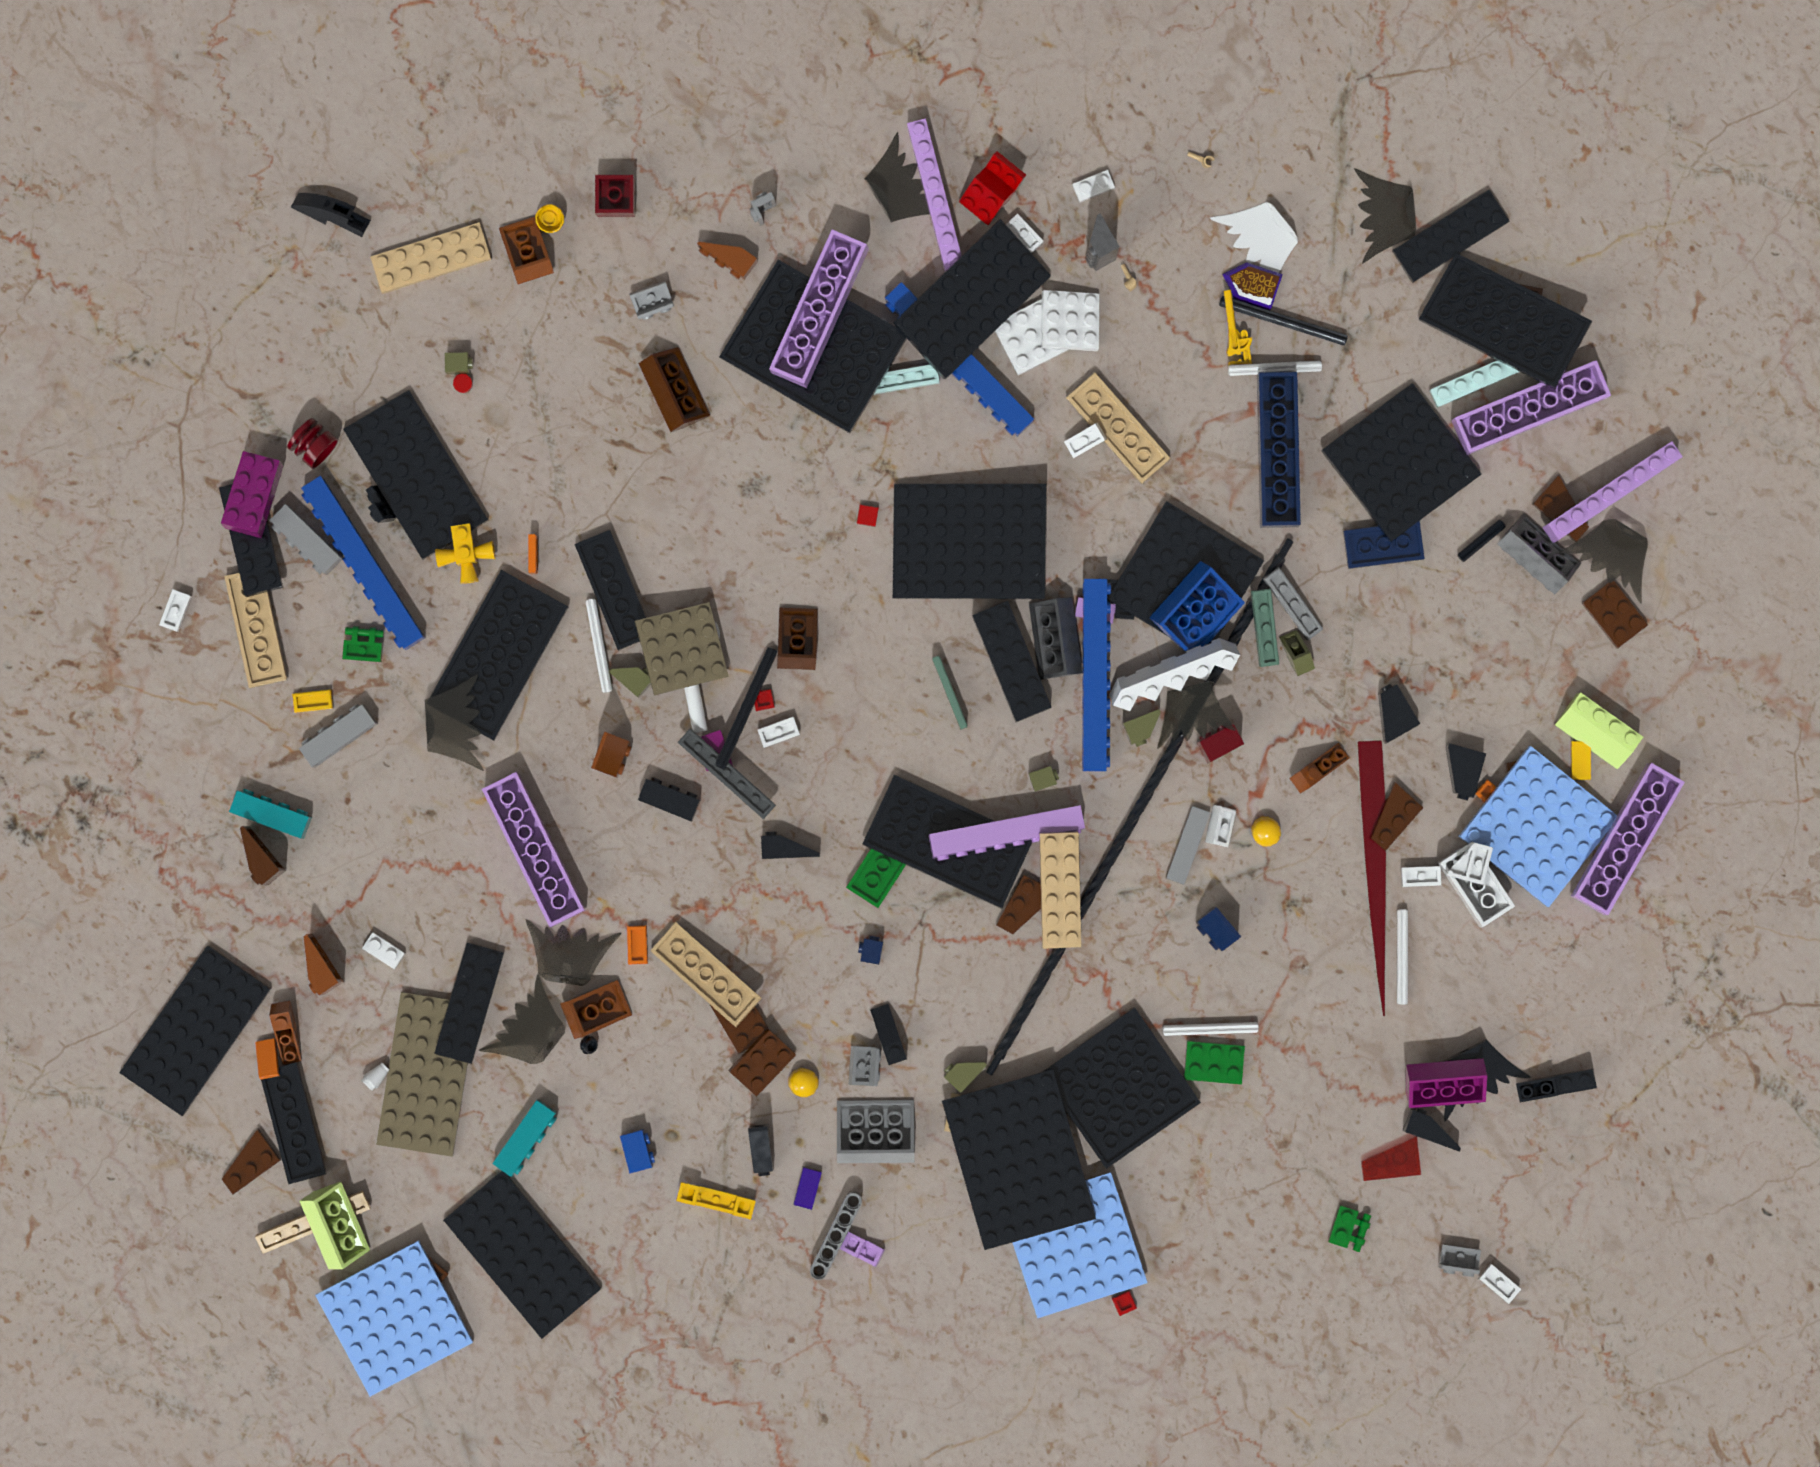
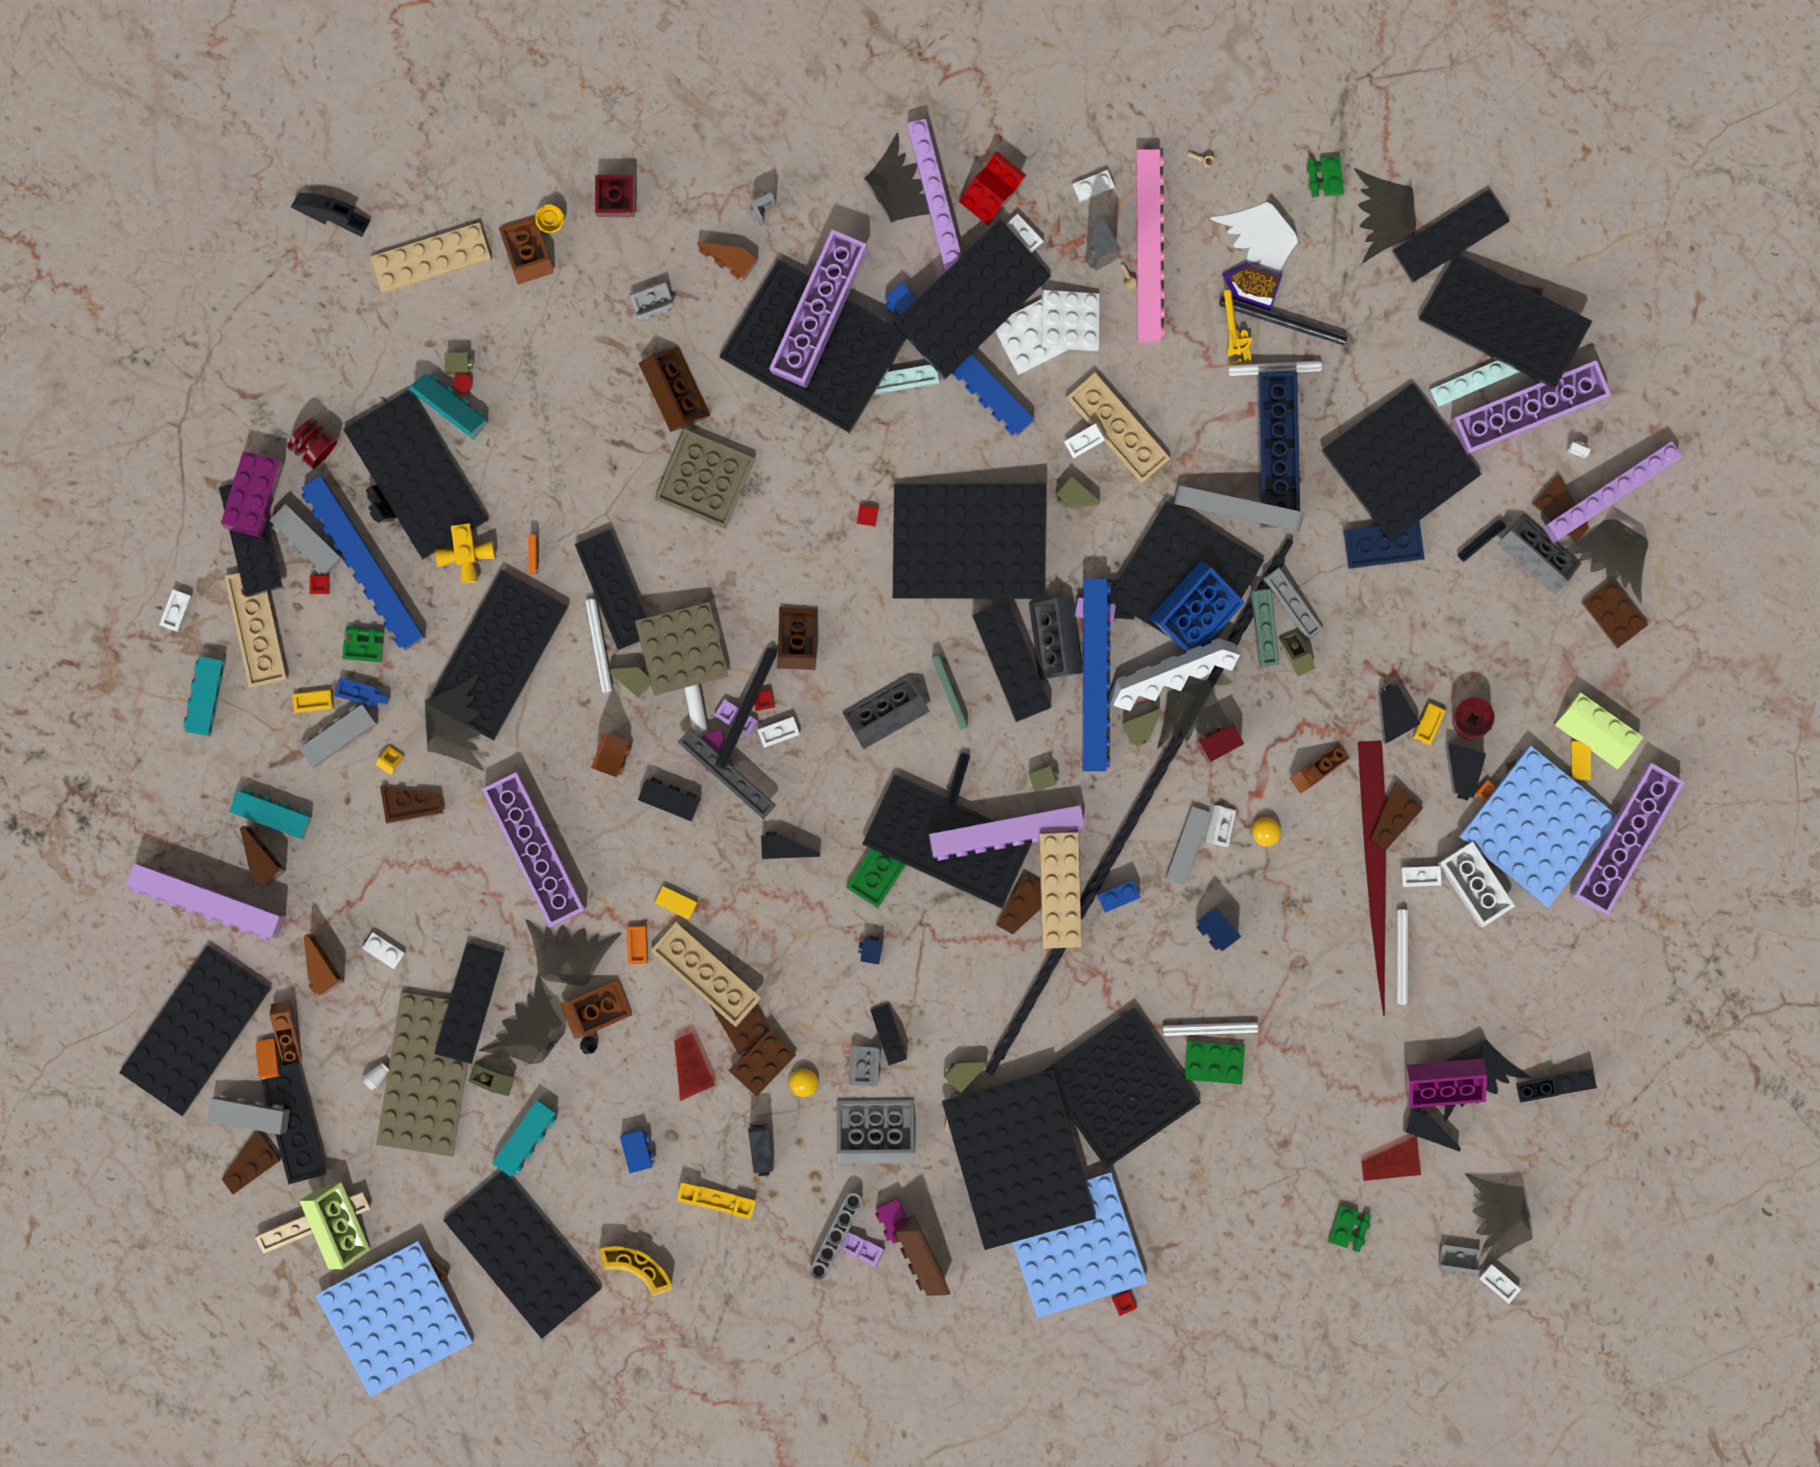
dark purple tile [794,1167,822,1210] -> none
white wing [1446,843,1493,885] -> none
none -> lavender brick [126,863,286,940]
none -> teal brick [183,656,226,737]
none -> light grey brick [208,1094,290,1135]
none -> red tile [309,575,330,594]
none -> blue hinge [334,677,390,707]
none -> yellow slope [376,746,404,775]
none -> reddish brown wing [380,786,444,824]
none -> teal slope [409,373,488,440]
none -> olive slope [469,1064,515,1096]
none -> yellow brick [598,1246,672,1296]
none -> dark tan plate [655,429,755,529]
none -> yellow tile [655,886,698,920]
none -> clear red wing [674,1033,715,1101]
none -> lavender slope [714,699,759,738]
none -> flat silver slope [842,675,930,749]
none -> magenta brick [875,1197,907,1244]
none -> reddish brown slope [892,1215,951,1296]
none -> black axle [945,753,970,808]
none -> olive slope [1056,477,1101,508]
none -> blue brick [1097,880,1141,913]
none -> bright pink brick [1136,150,1165,342]
none -> light grey beam [1174,485,1304,532]
none -> green plate [1306,156,1344,198]
none -> yellow tile [1413,703,1447,745]
none -> dark red wheel [1452,697,1495,740]
none -> clear smoke piece [1465,1173,1533,1271]
none -> white plate [1567,441,1591,459]

